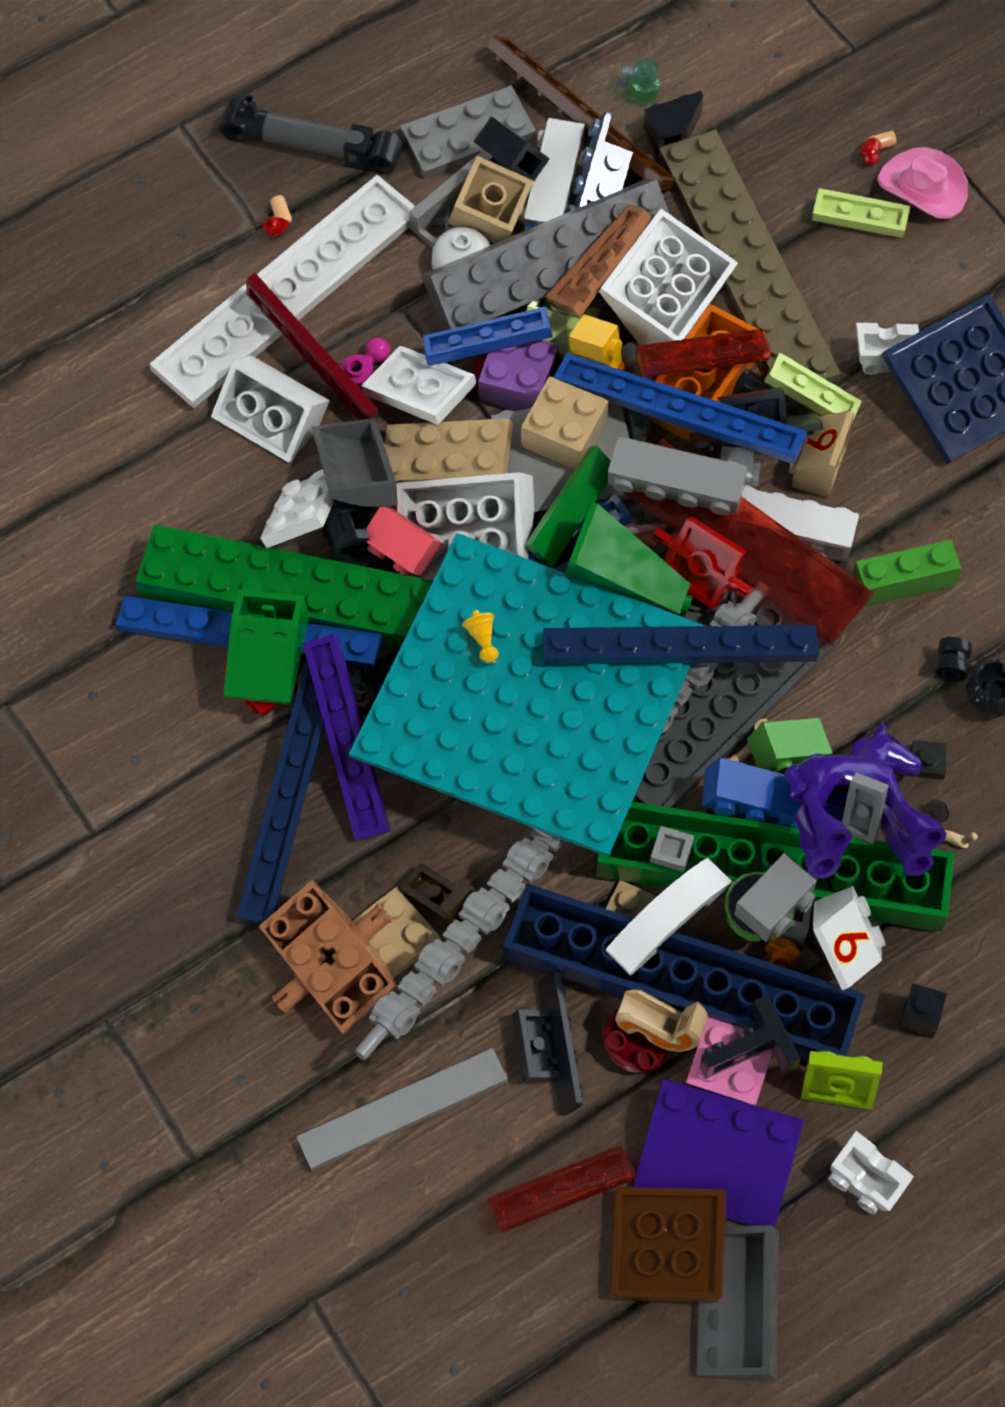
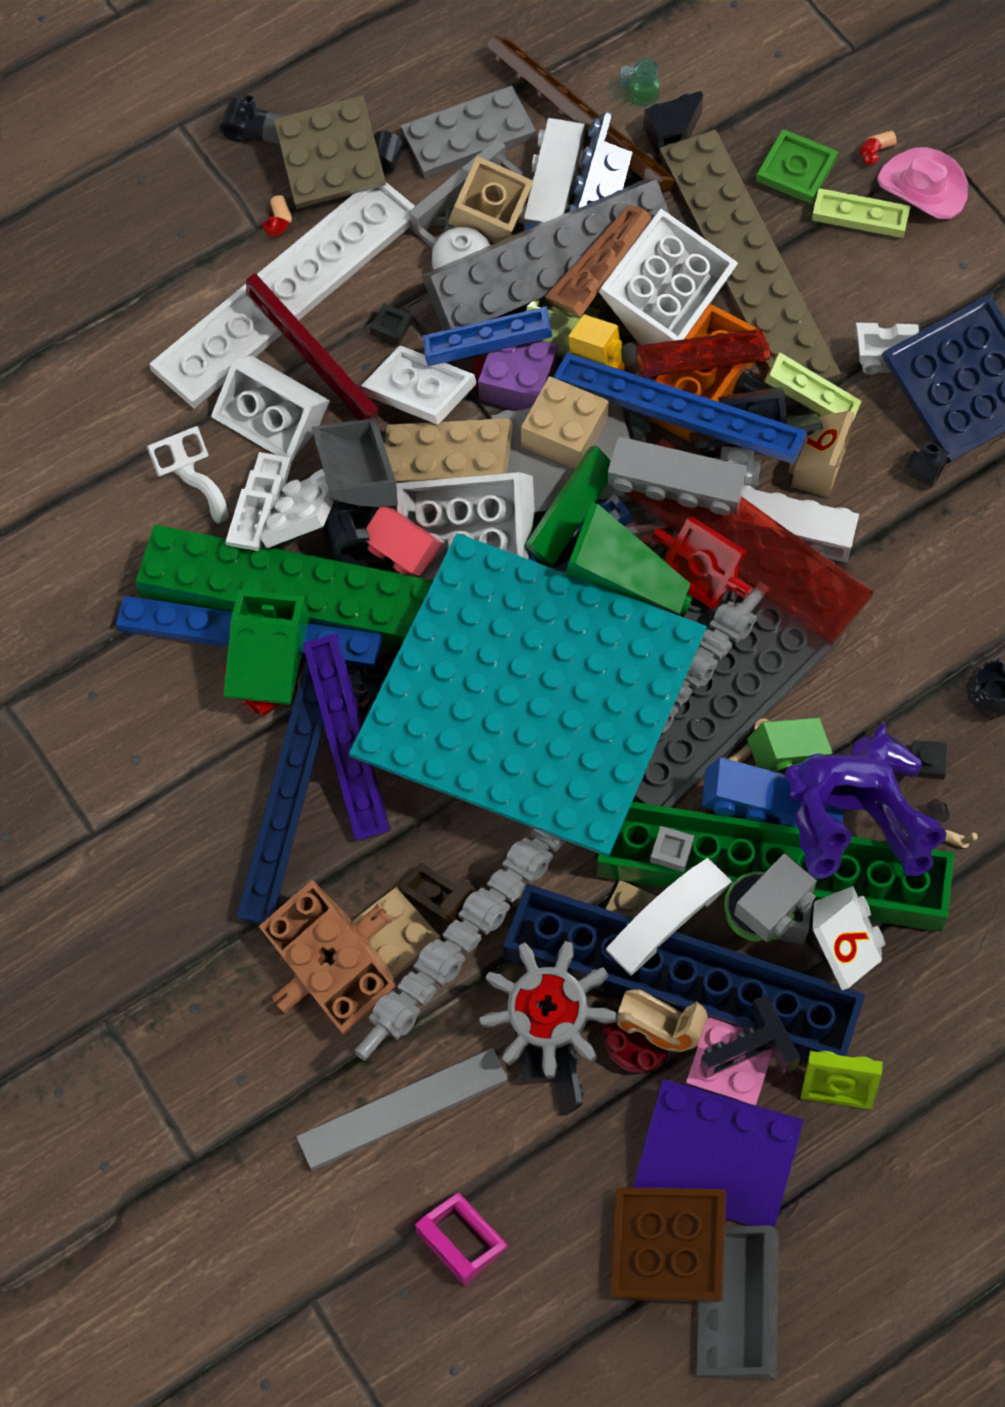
dark pink plate [341,337,390,388] -> none
yellow piece [462,610,499,663] -> none
black slope [473,116,550,181] -> none
clear red plate [487,1145,636,1233] -> none
dark blue plate [543,625,819,665] -> none
orange plate [763,938,800,969] -> none
white cylinder [828,1131,914,1215] -> none
light grey plate [842,772,889,844] -> none
bright green brick [851,540,961,608] -> none
black brick [899,983,947,1039] -> none
black wheel [934,637,972,682] -> none
none -> white piece [146,426,228,524]
none -> white slope [226,452,291,551]
none -> dark tan plate [274,95,386,209]
none -> pearl dark grey plate [370,303,412,345]
none -> dark pink tile [415,1193,508,1287]
none -> light grey gear [480,941,617,1078]
none -> bright green plate [756,129,838,204]
none -> black plate [906,442,950,487]

